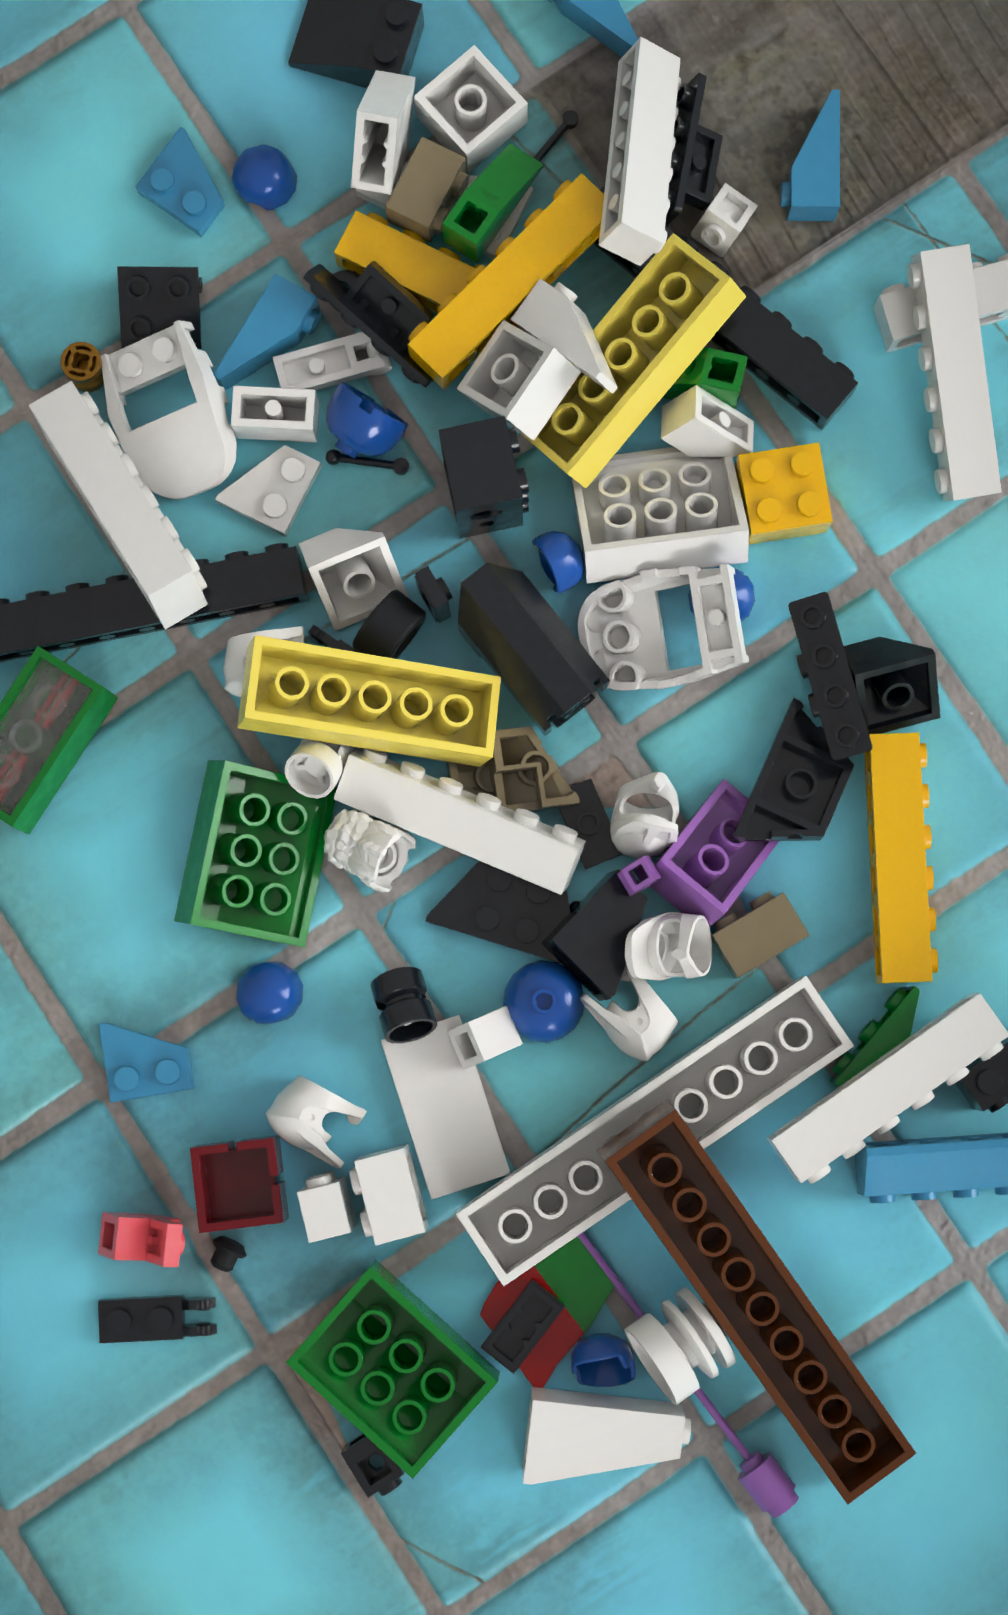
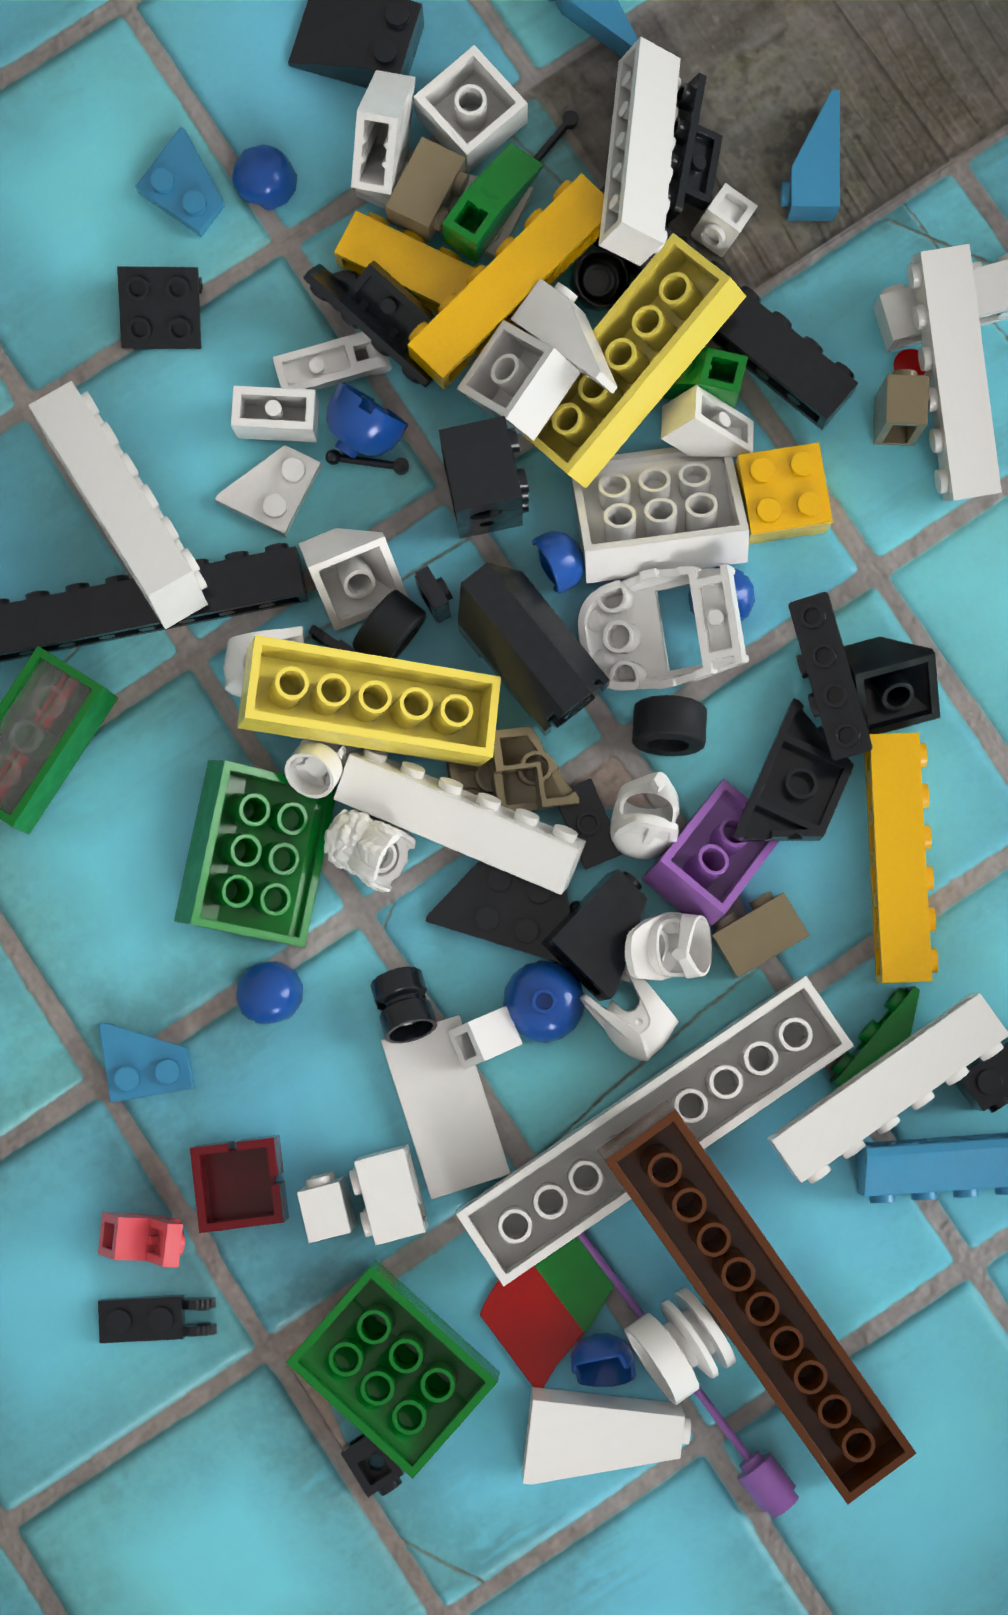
pearl gold wheel [60,342,104,392] -> none
white slope [101,320,237,500] -> none
black piece [210,1236,247,1272] -> none
dark azure slope [214,273,321,391] -> none
white helmet [265,1075,367,1169] -> none
black plate [480,1278,566,1374] -> none
medium lavender piece [617,855,662,896] -> none
none -> black hair [570,249,630,311]
none -> black tyre [632,695,707,756]
none -> dark tan brick [873,369,929,446]
none -> red sticker [893,349,926,375]

